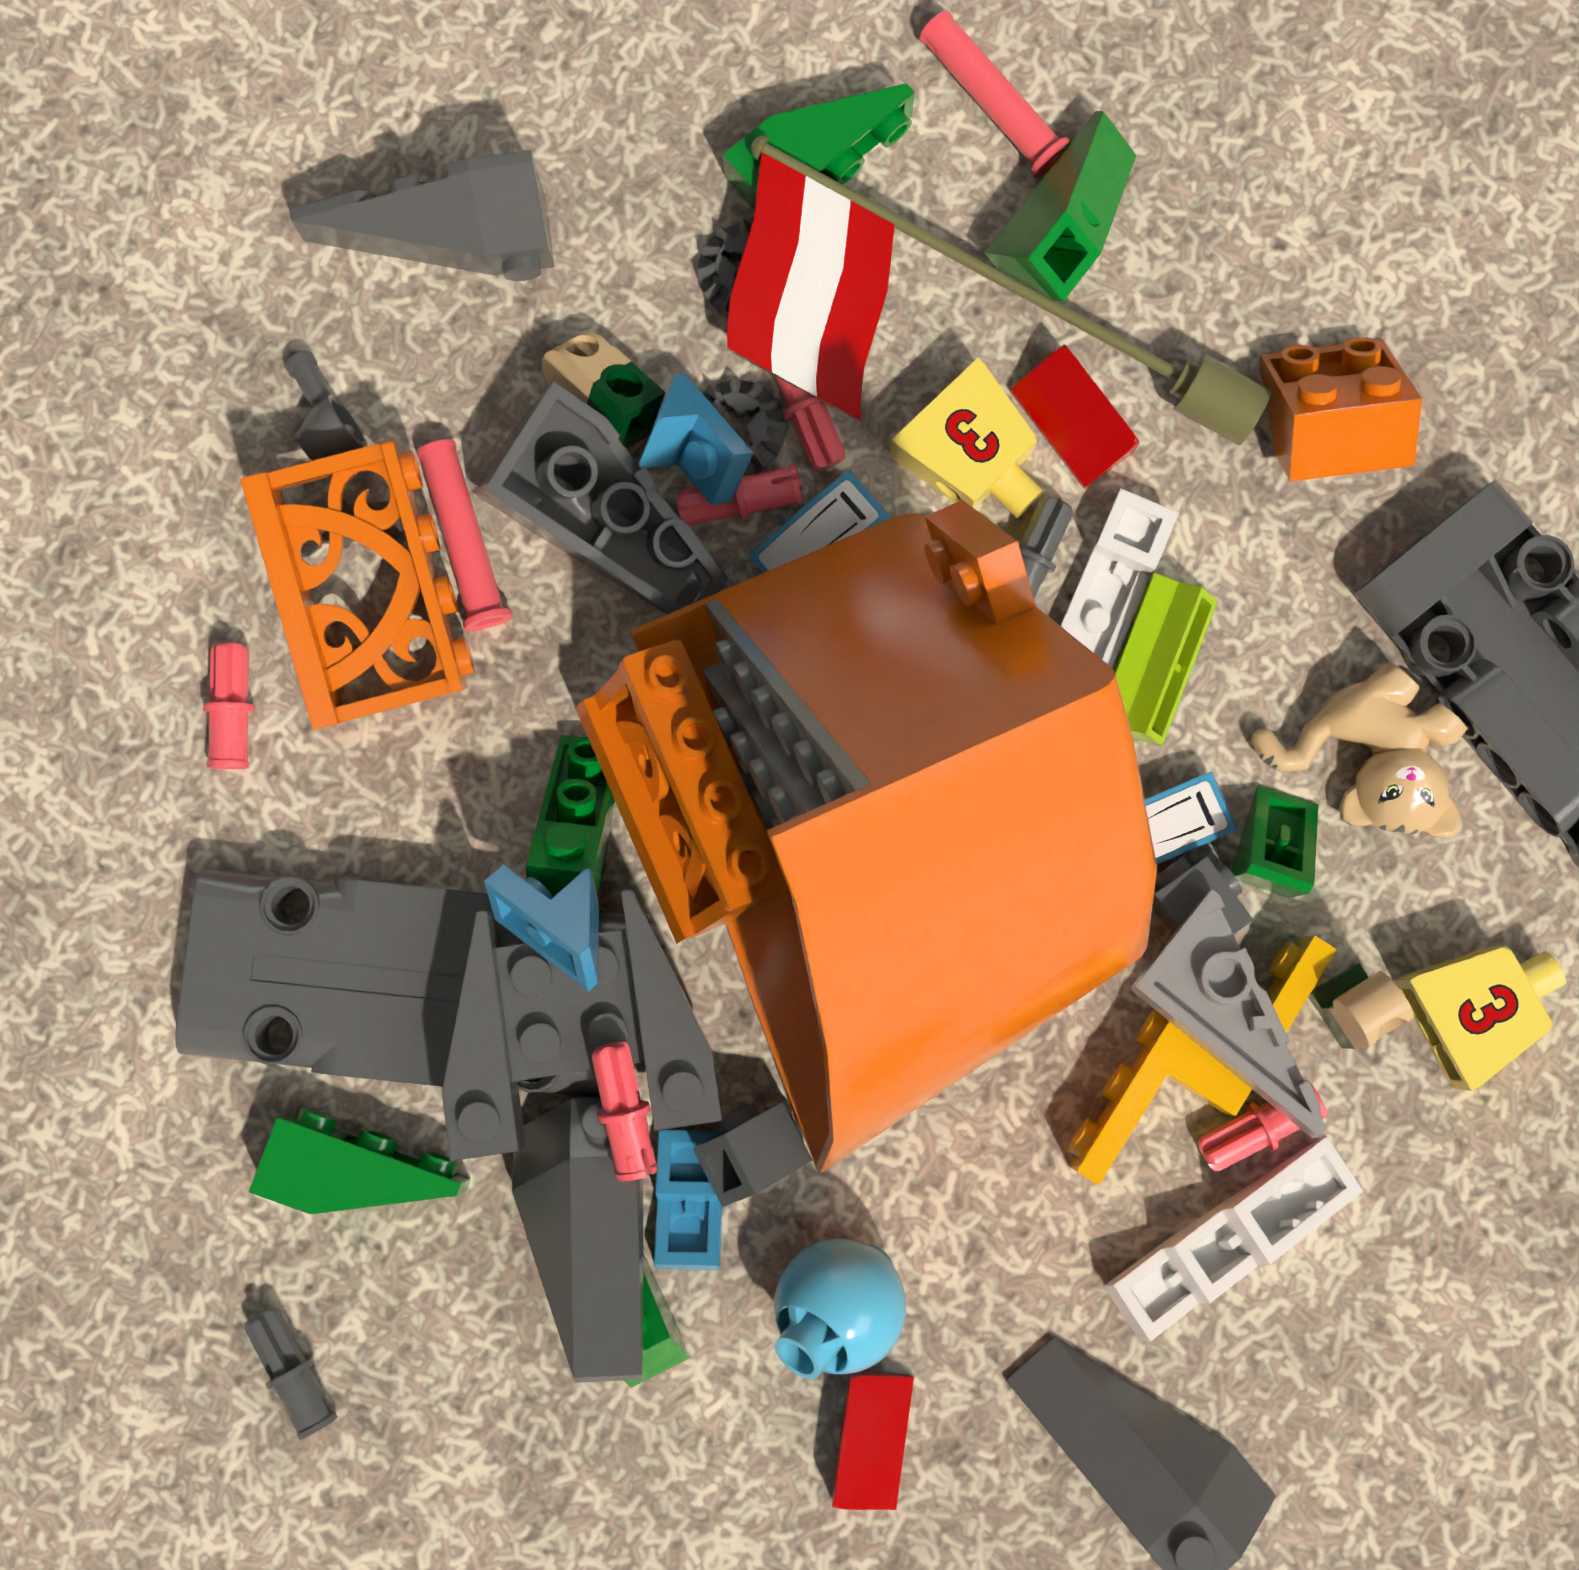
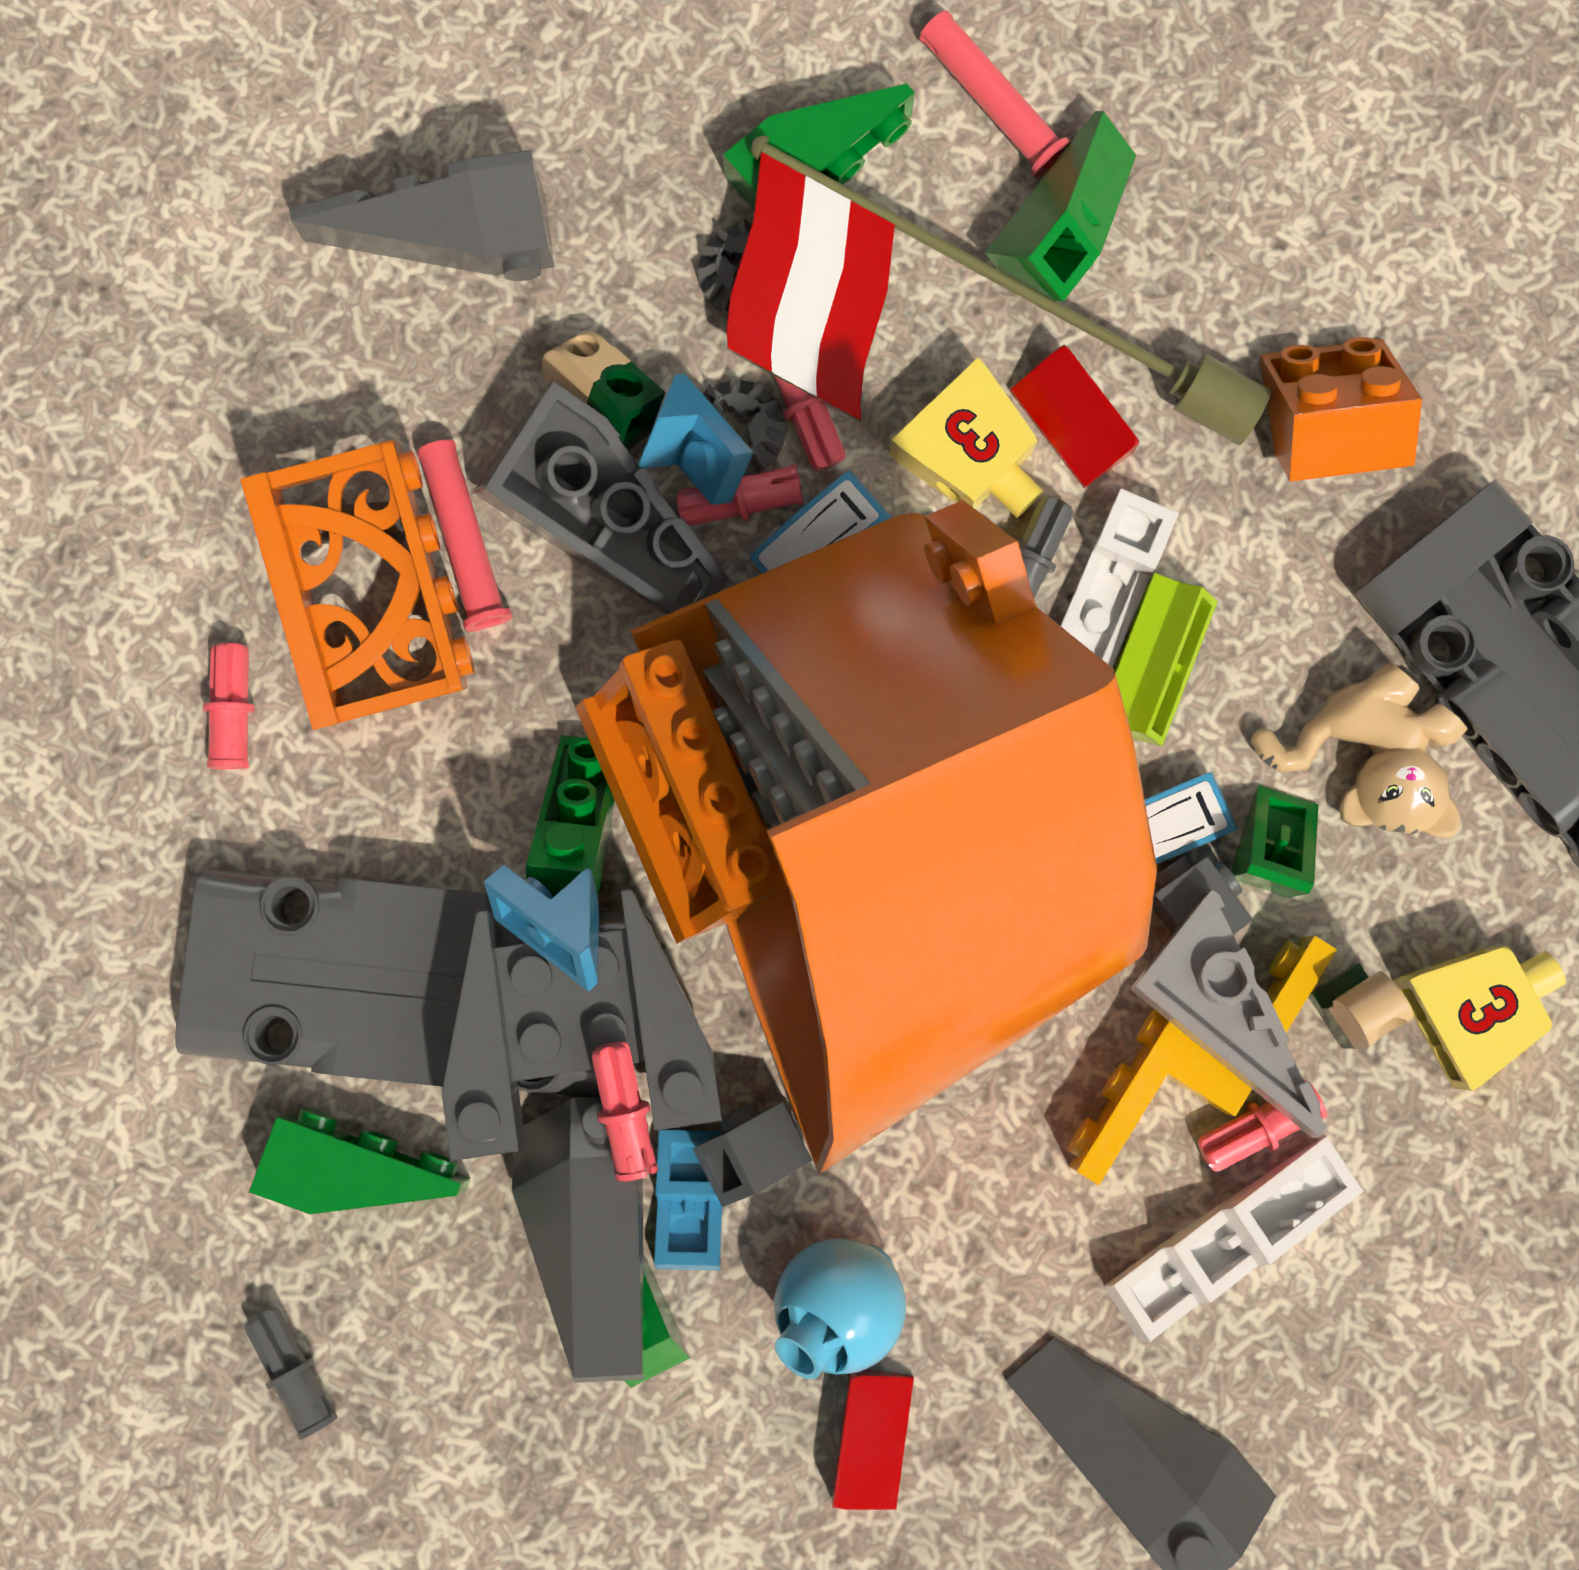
dark grey bar [285,351,368,461] -> none

